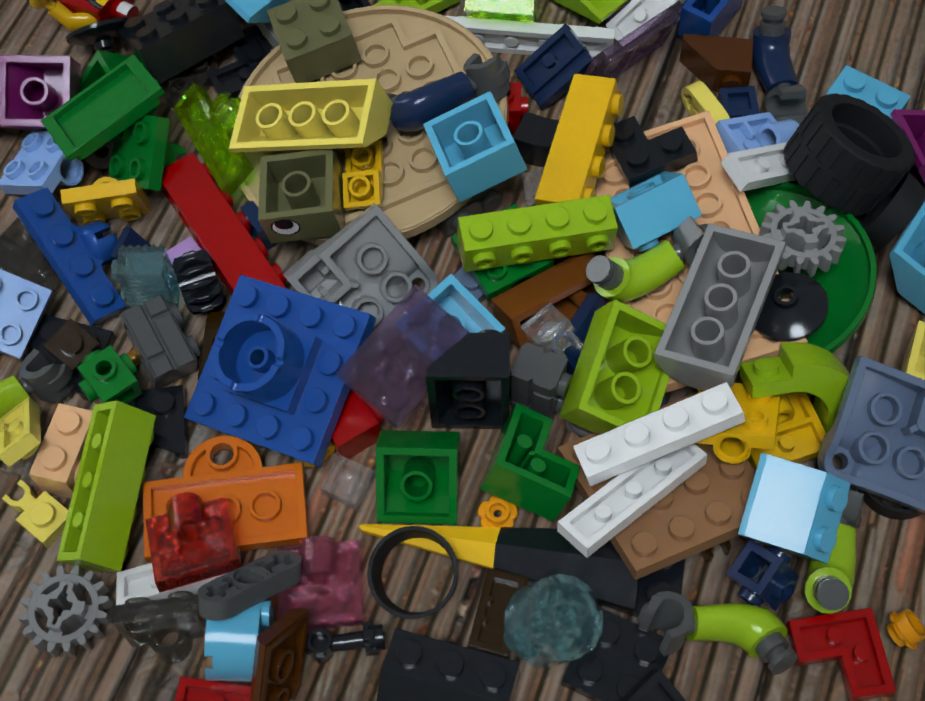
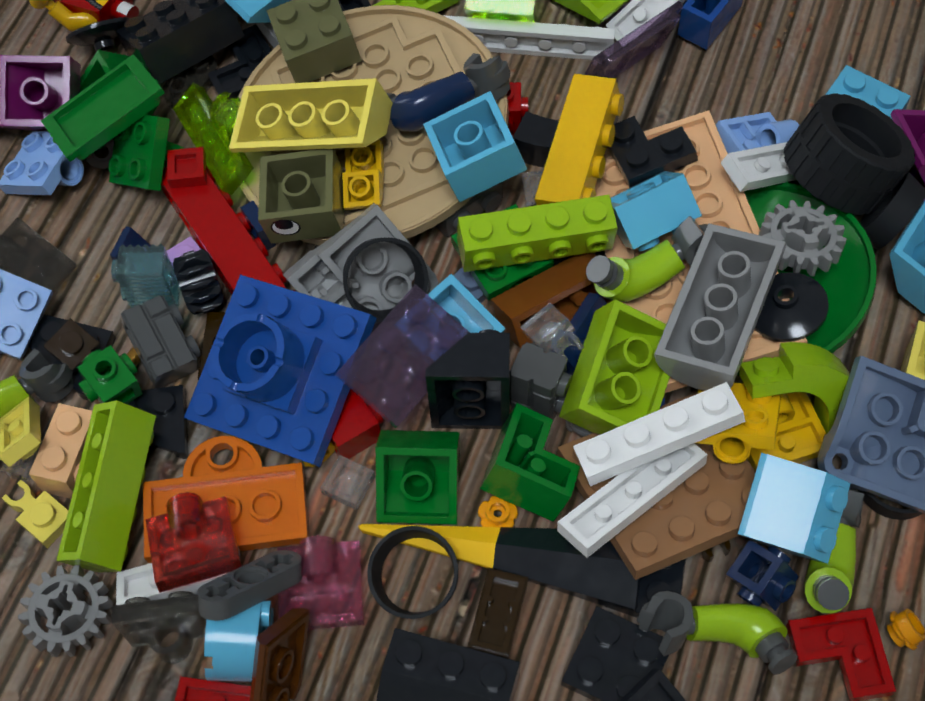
blue plate [12,187,127,326] -> none
yellow plate [60,177,151,225] -> none
black bar [305,621,385,664] -> none
clear light blue brick [503,574,603,668] -> none
dark blue plate [514,24,598,110] -> none
reddish brown slope [680,34,753,92] -> none
light yellow beam [681,80,730,125] -> none
dark blue plate [718,86,760,118] -> none
piece [752,6,808,125] -> none
none -> red tile [167,147,207,188]
none -> black tyre [343,238,428,323]

